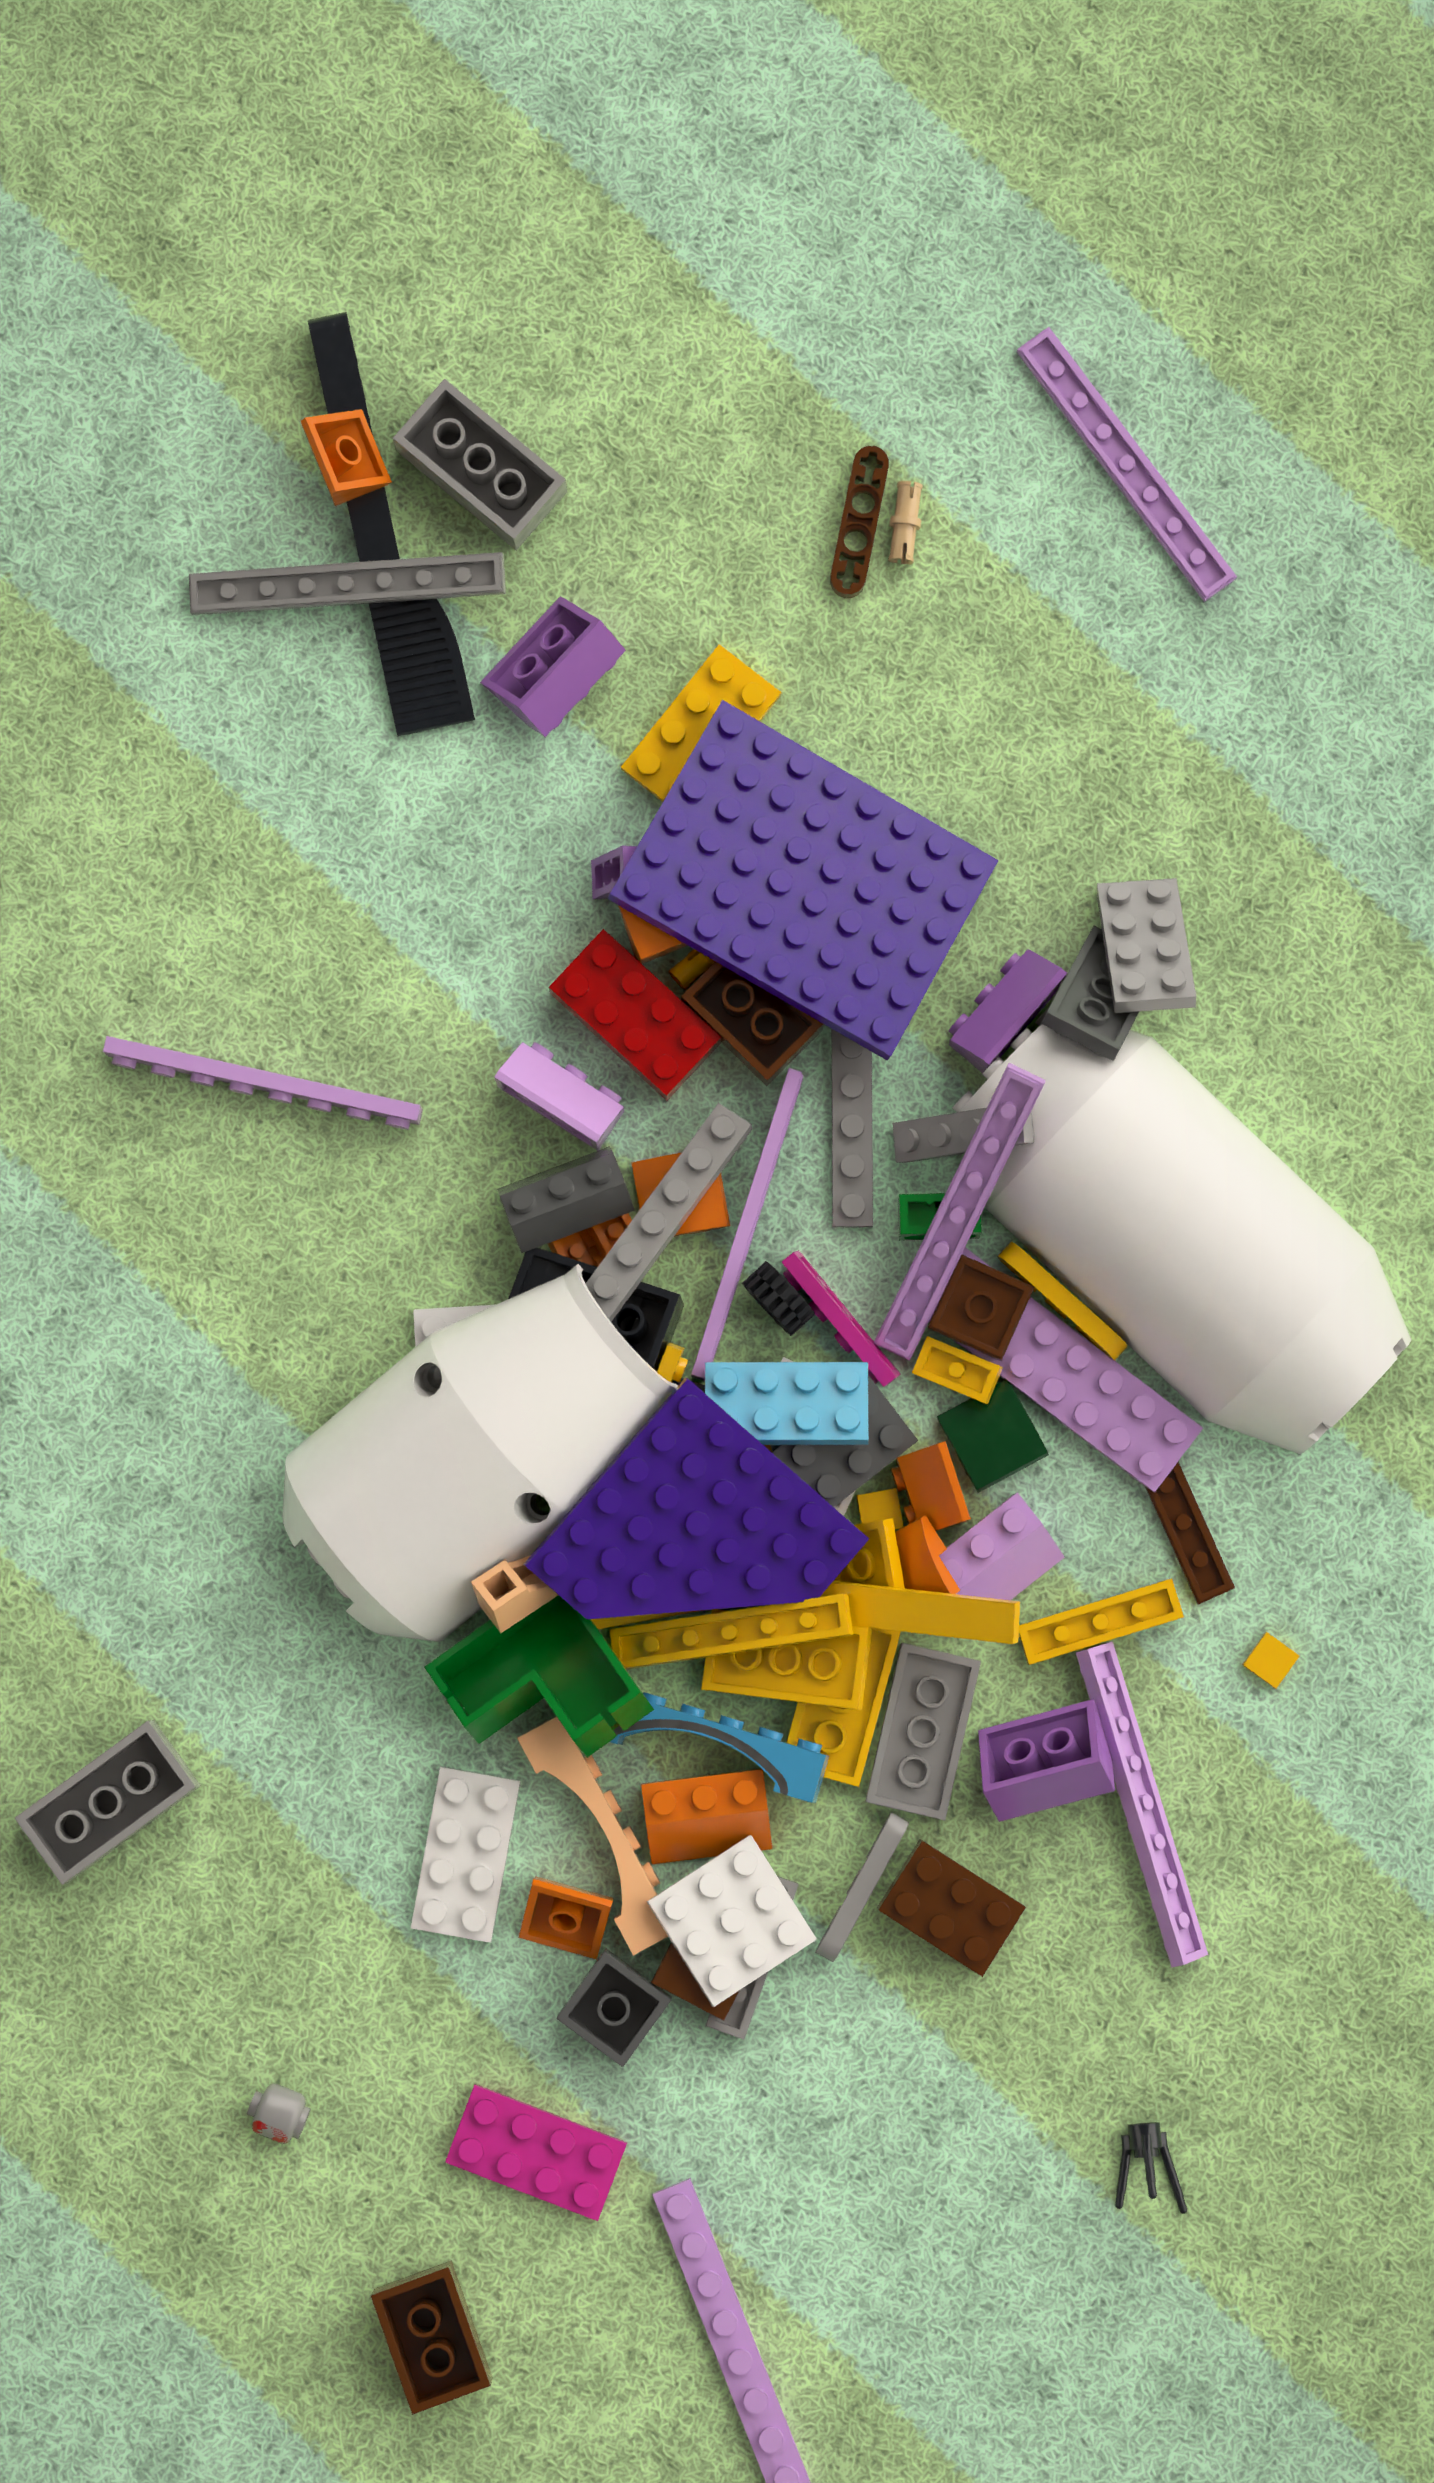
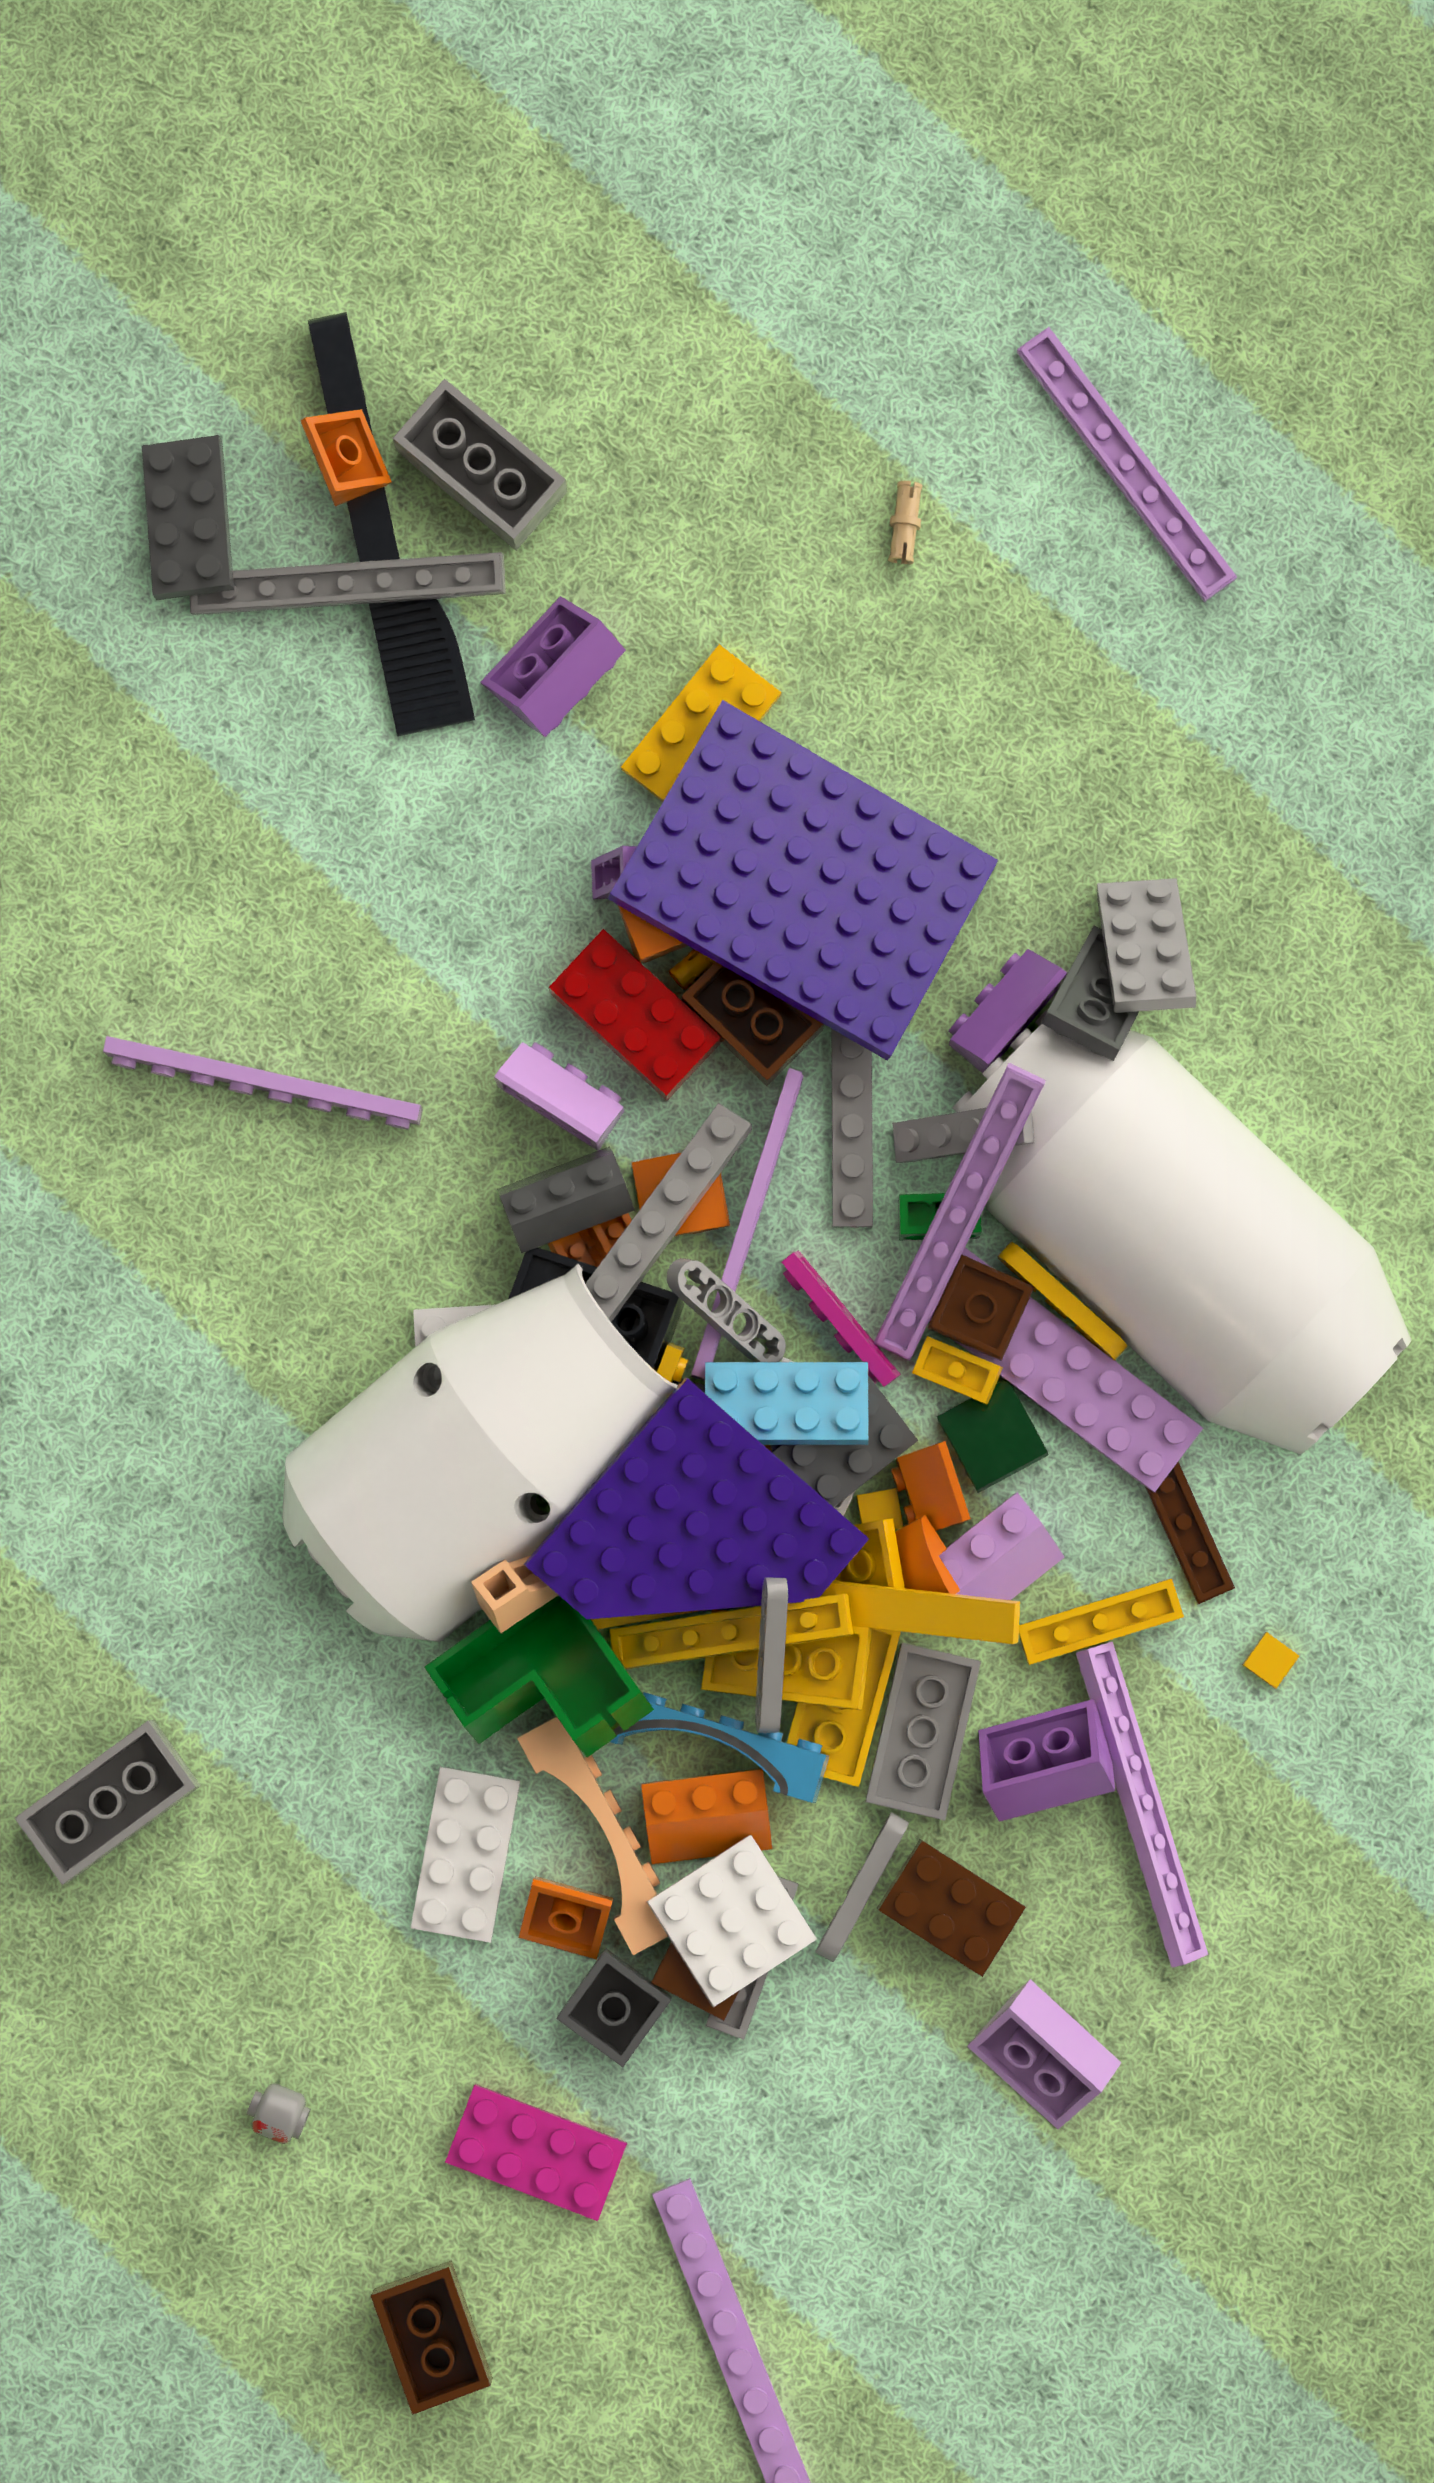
black tyre [742,1261,815,1336] -> none
reddish brown beam [830,446,889,598] -> none
black plant [1115,2122,1187,2214] -> none
none -> dark grey plate [142,435,234,600]
none -> light grey beam [667,1258,786,1362]
none -> light grey beam [755,1577,788,1733]
none -> lavender slope [967,1979,1121,2129]

